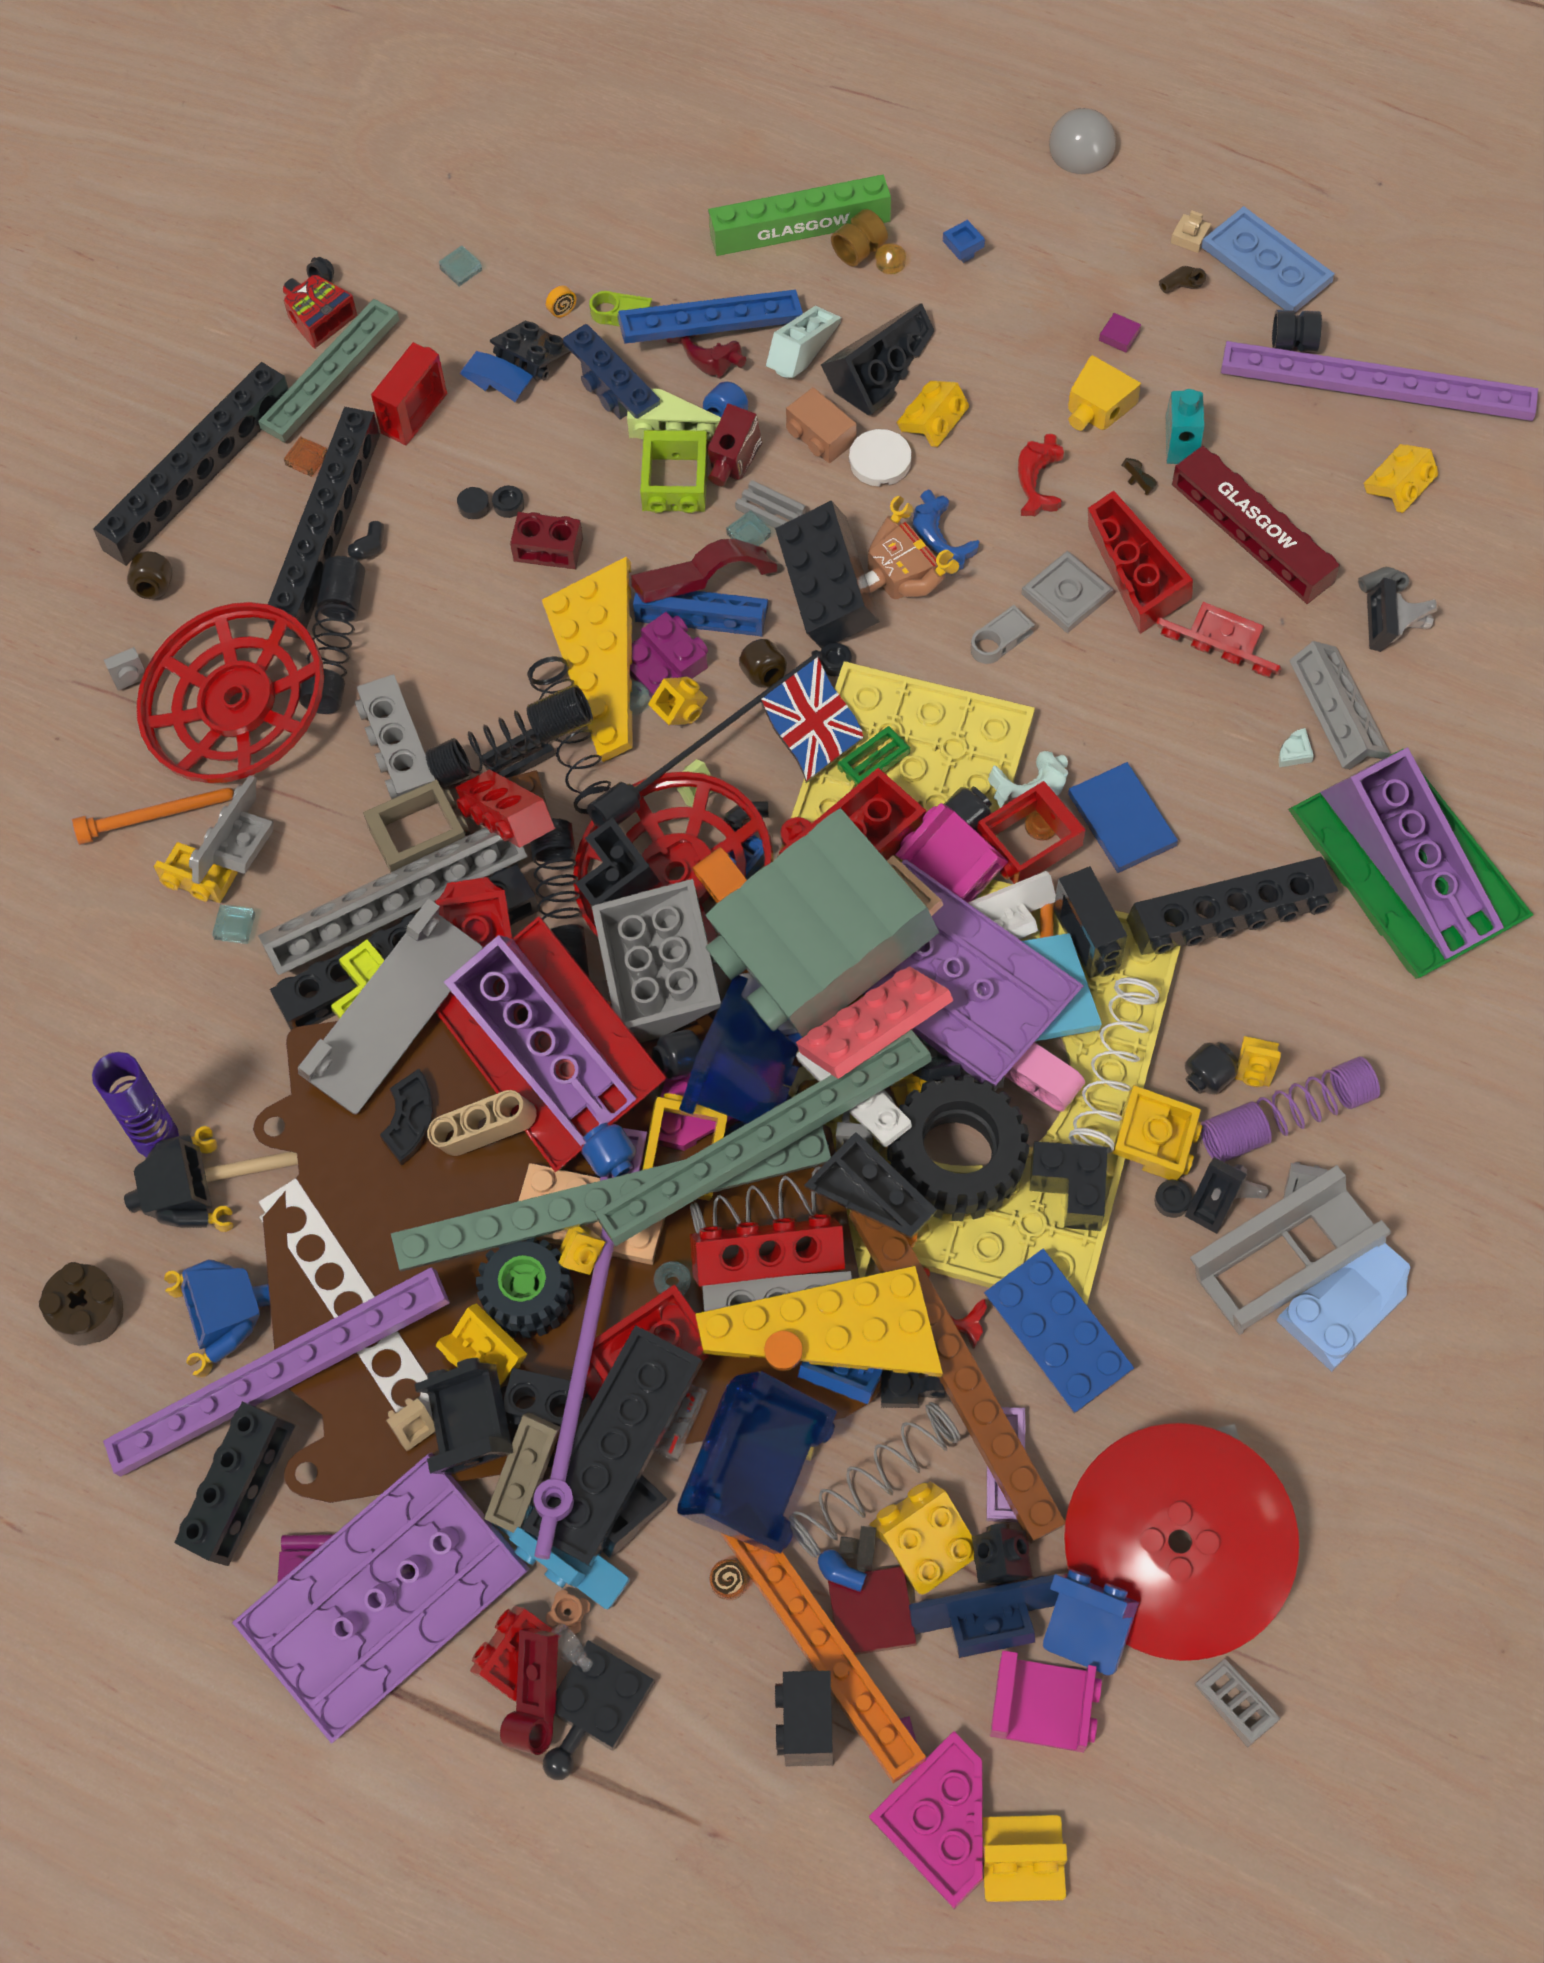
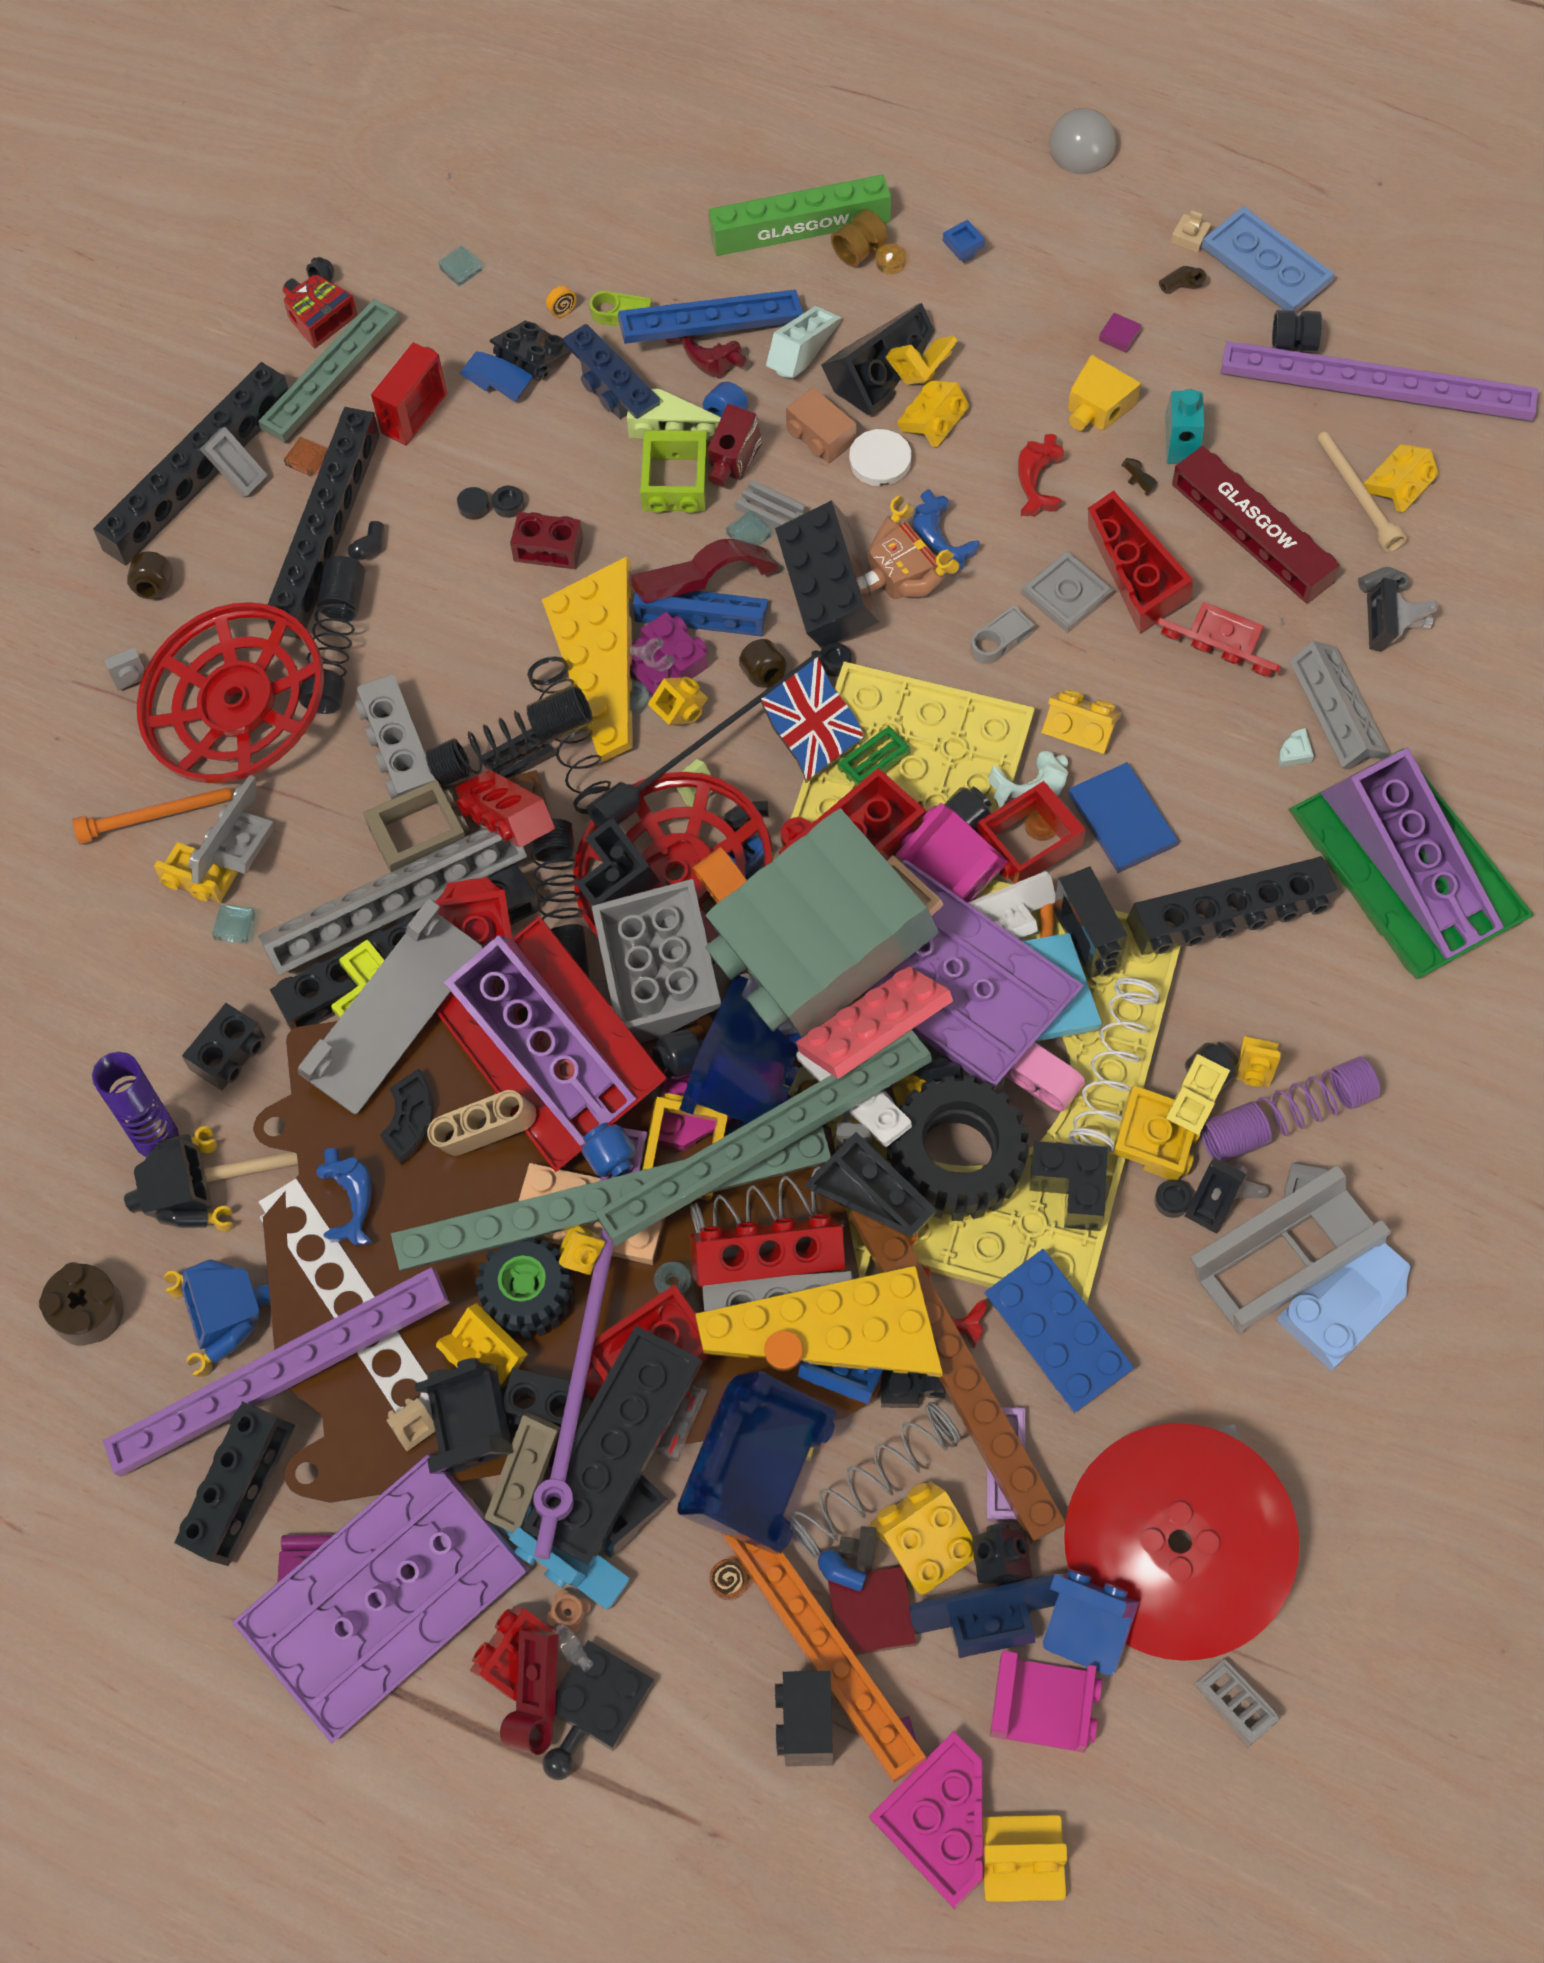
none -> black brick [182,1003,266,1091]
none -> light grey tile [200,427,267,497]
none -> blue animal [317,1148,373,1247]
none -> clear piece [629,638,675,671]
none -> yellow bracket [886,335,958,385]
none -> yellow bracket [1041,689,1121,754]
none -> light yellow slope [1166,1054,1230,1135]
none -> tan piece [1318,431,1407,553]

